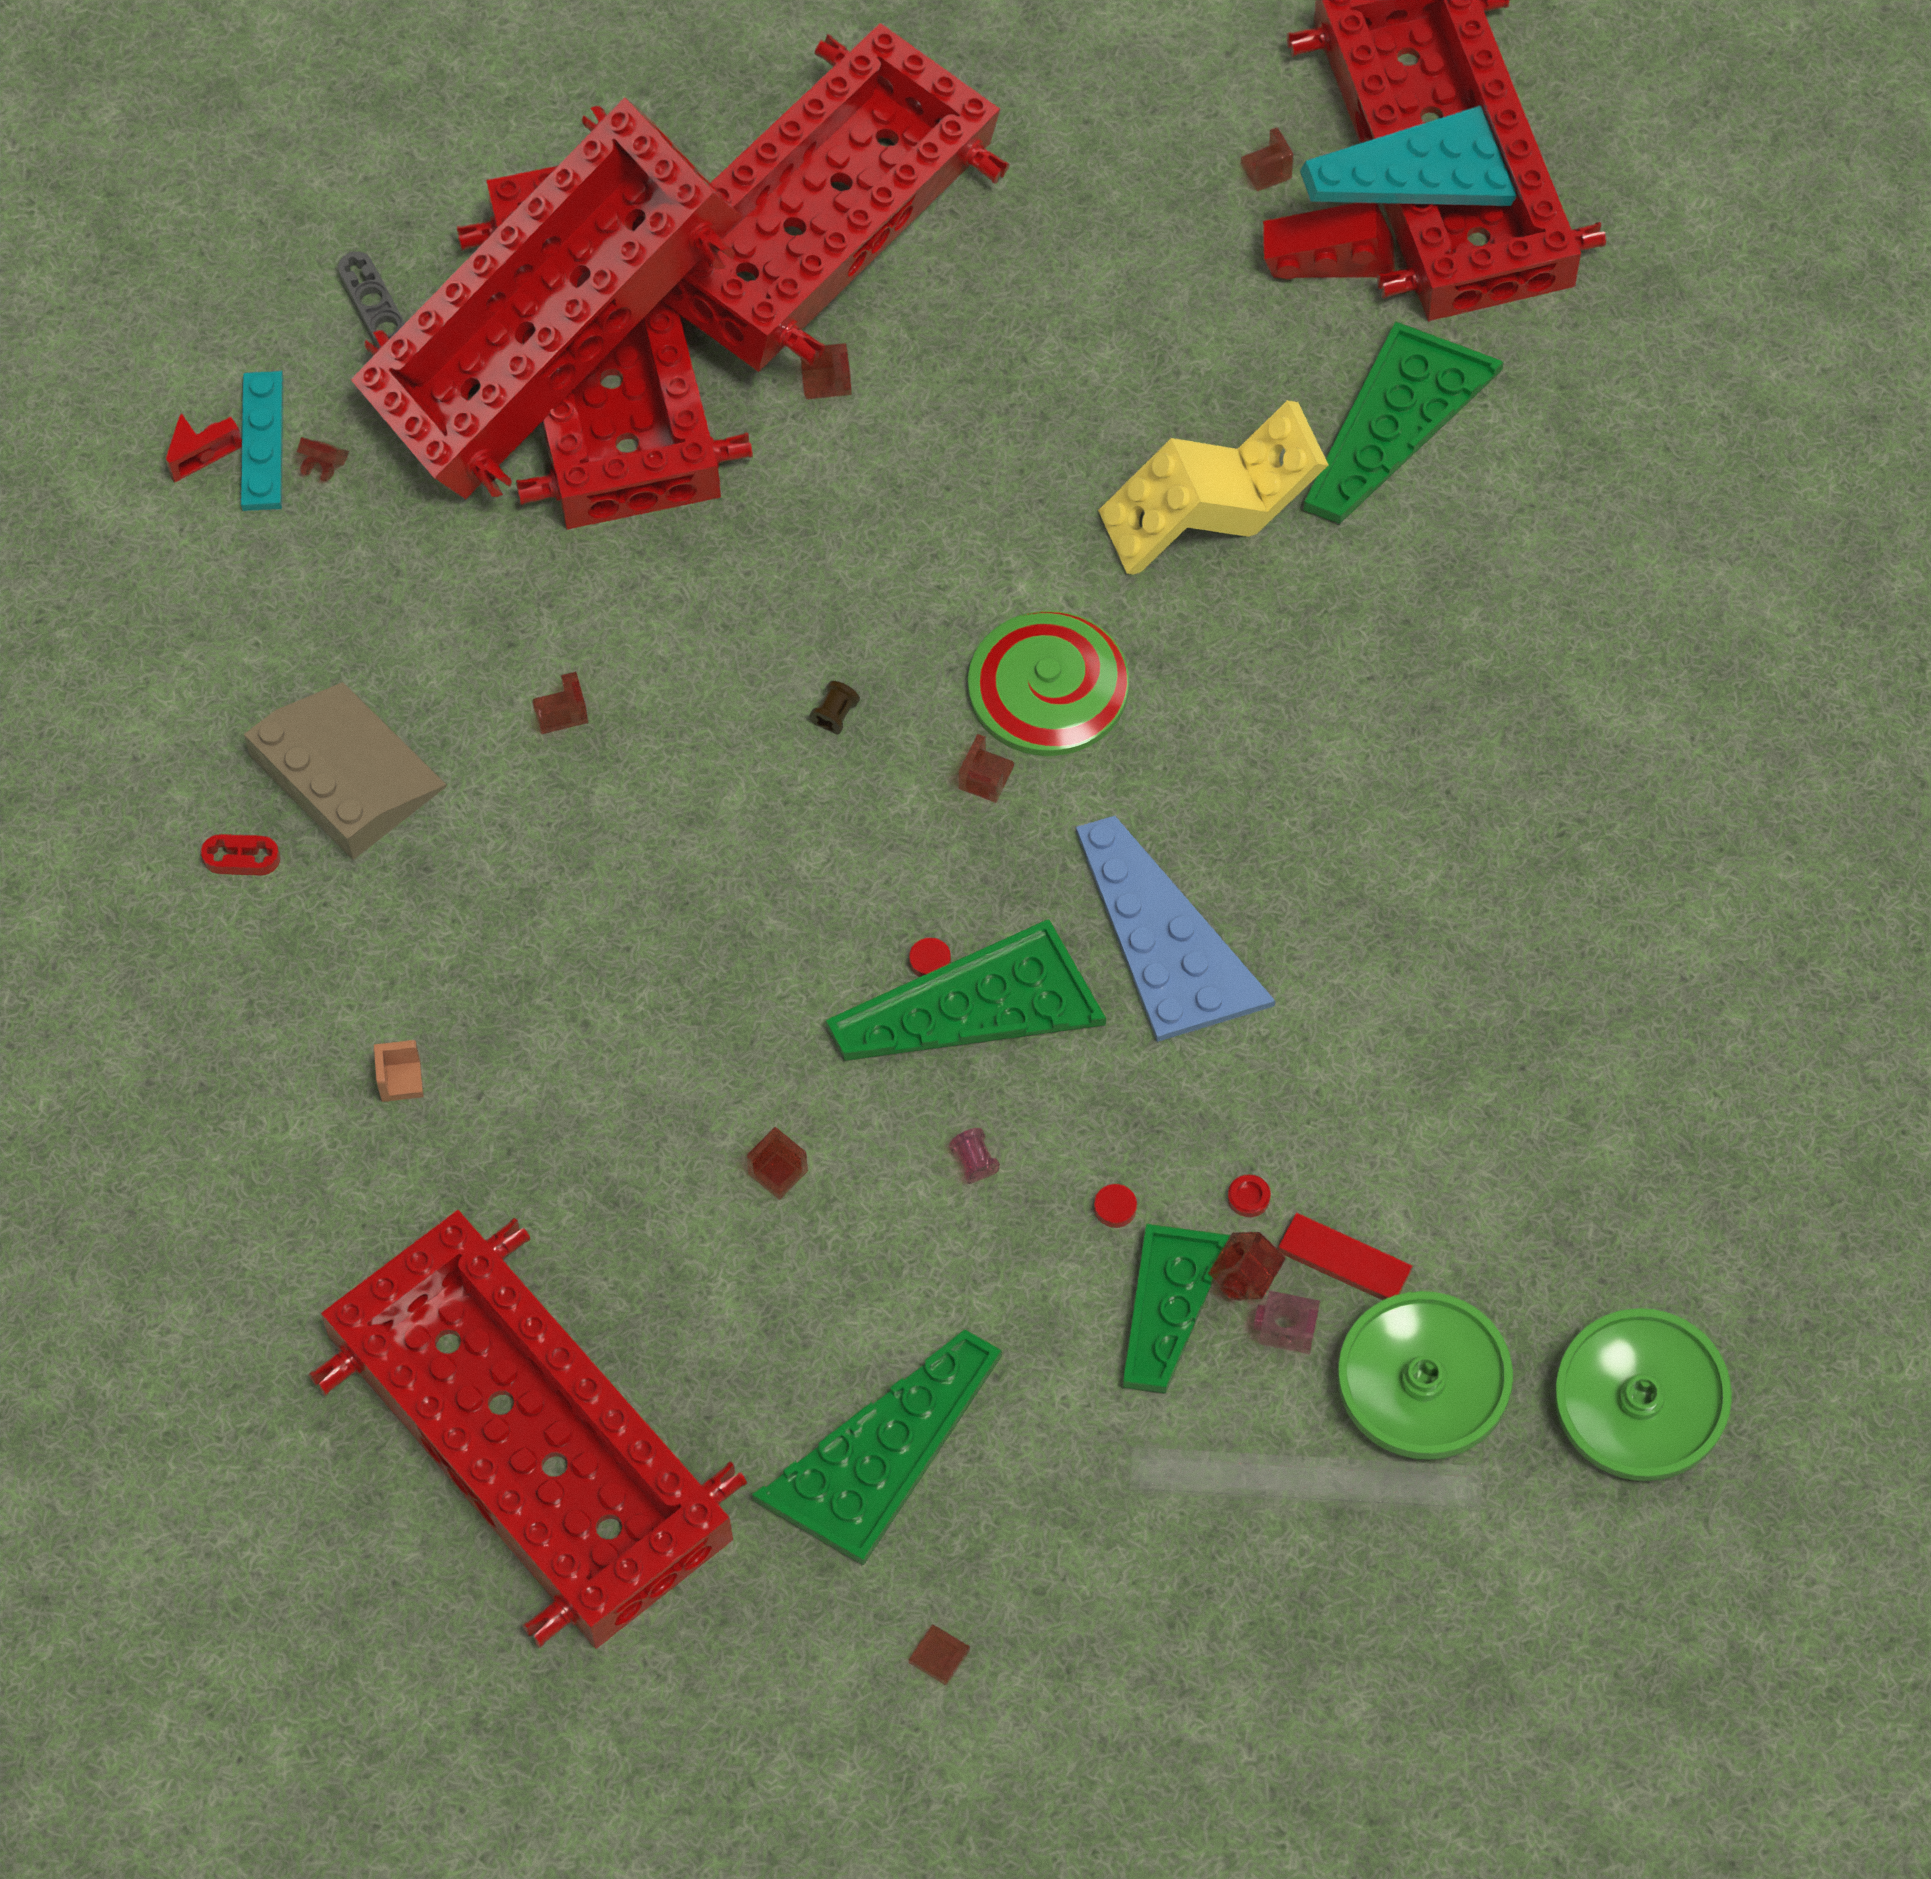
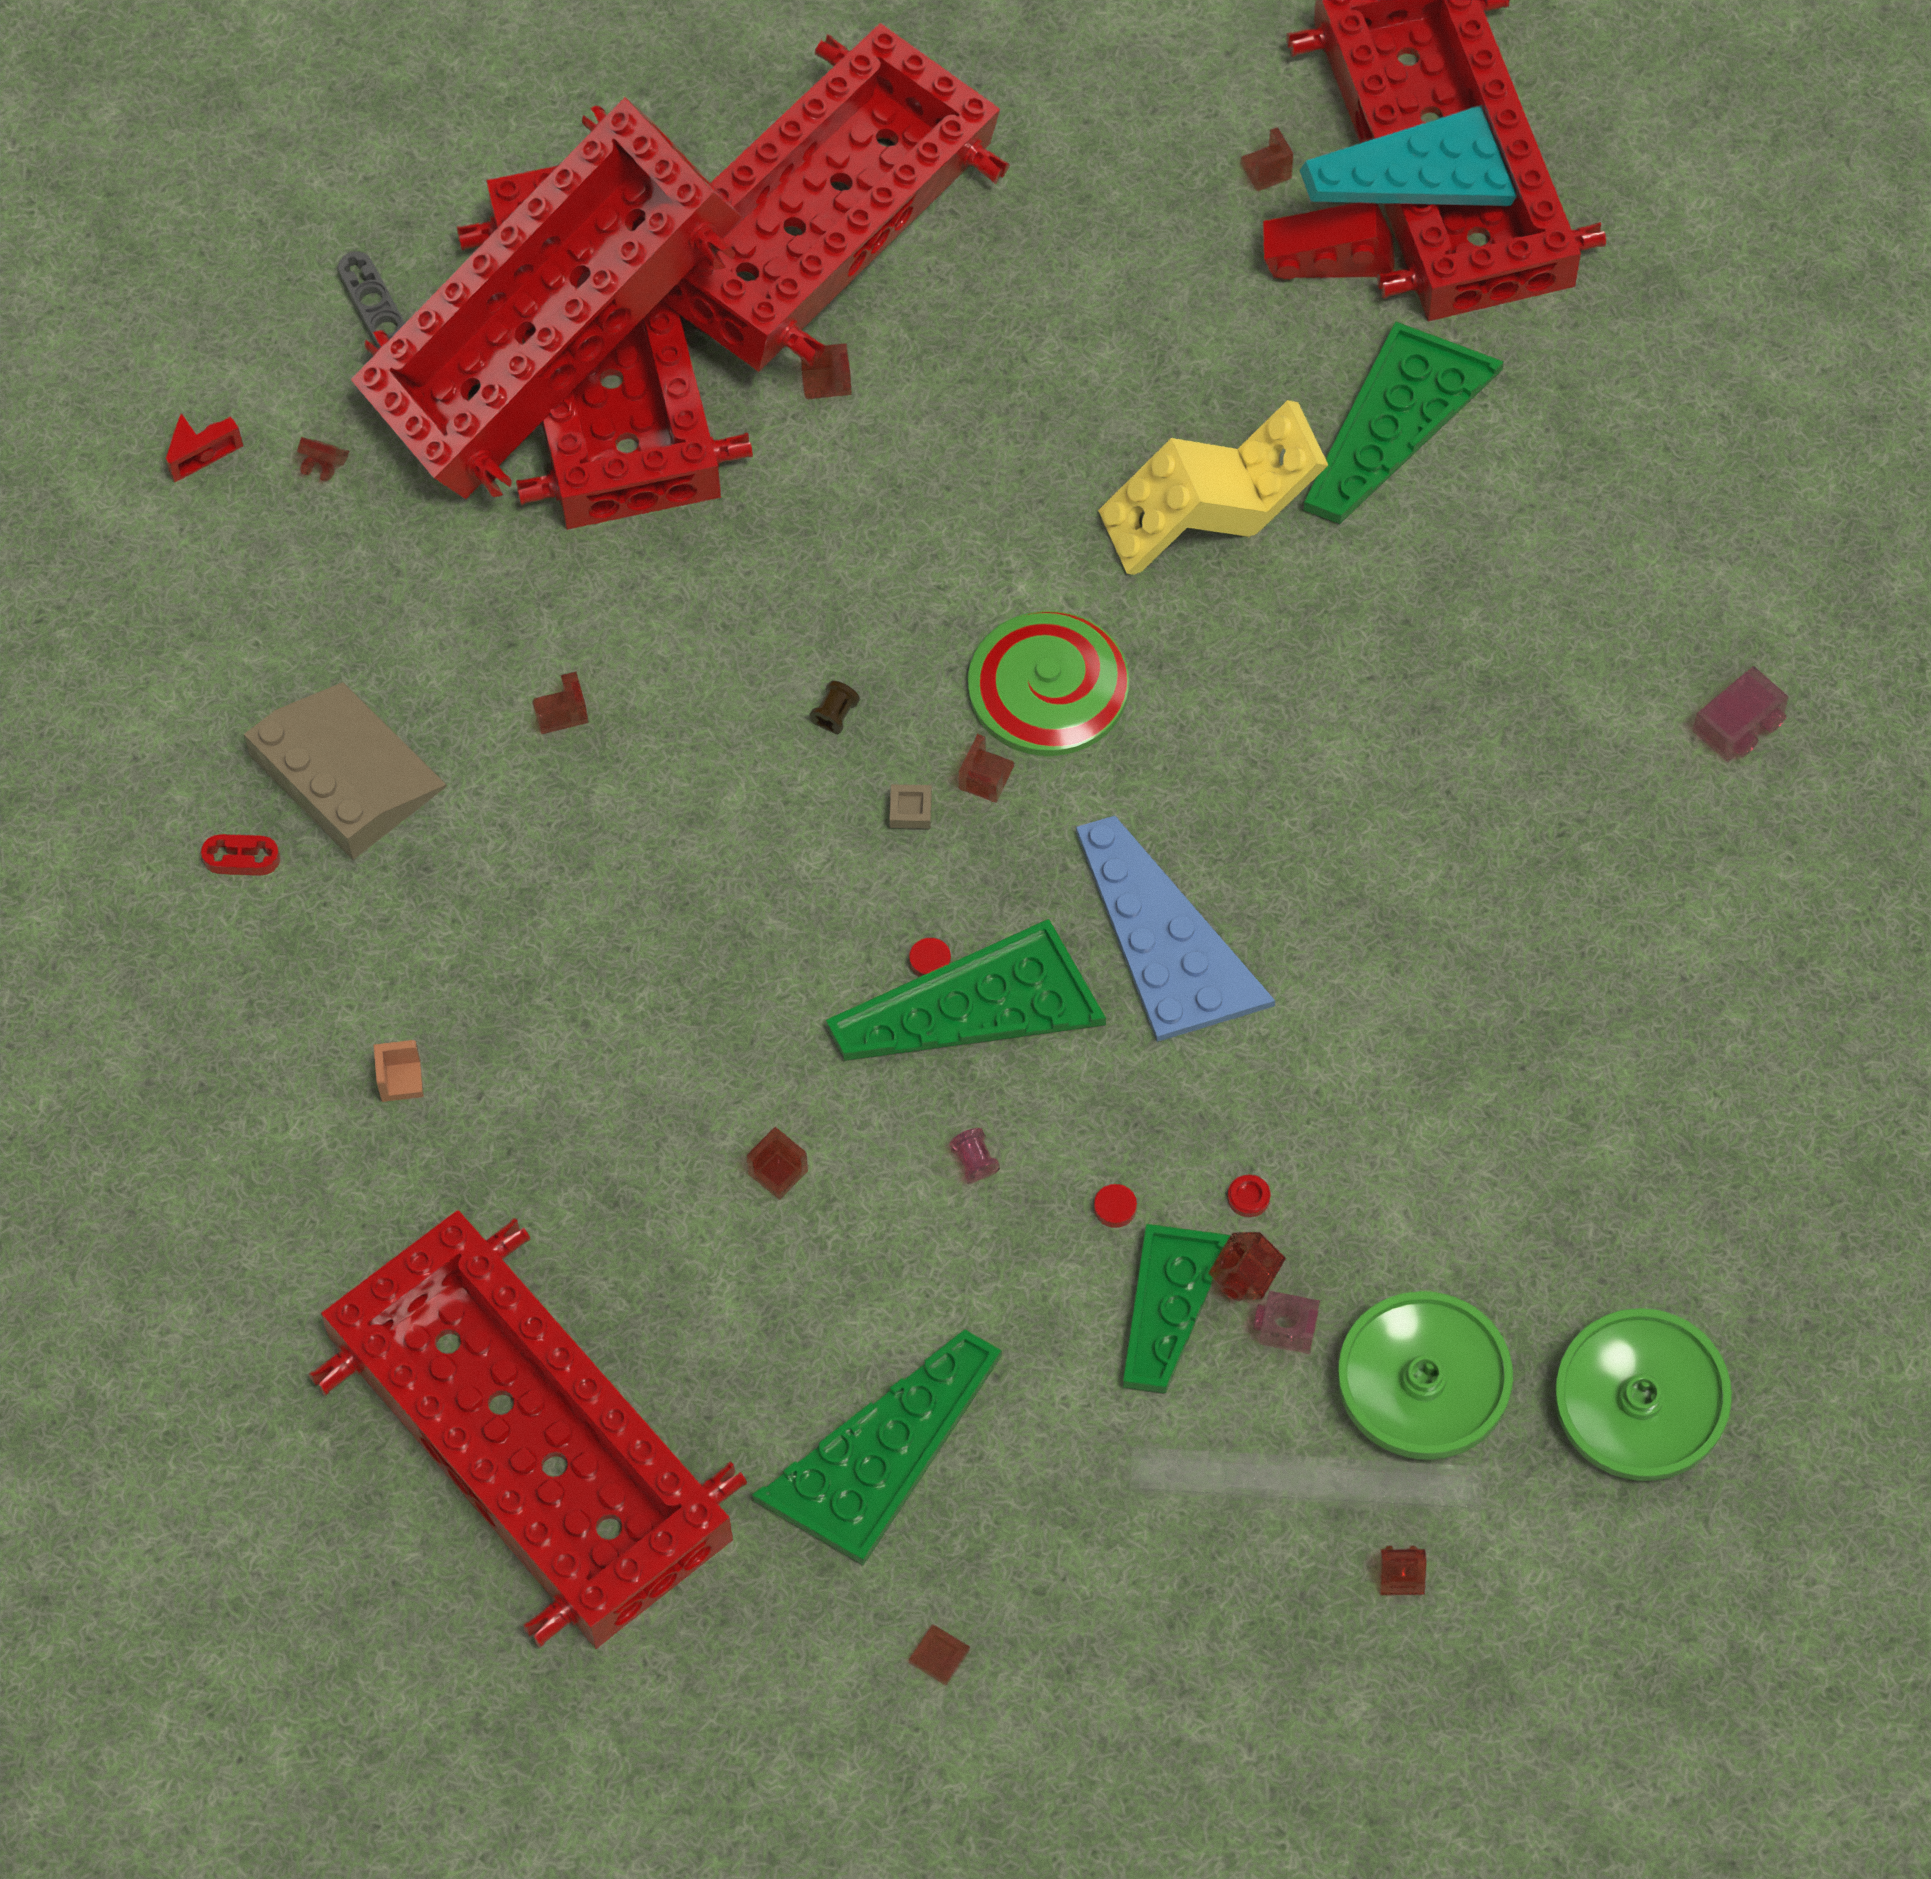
teal plate [241,371,284,511] -> none
red tile [1278,1212,1413,1300] -> none
none -> dark tan plate [889,784,932,829]
none -> clear red tile [1380,1545,1427,1595]
none -> clear pink brick [1693,666,1789,762]

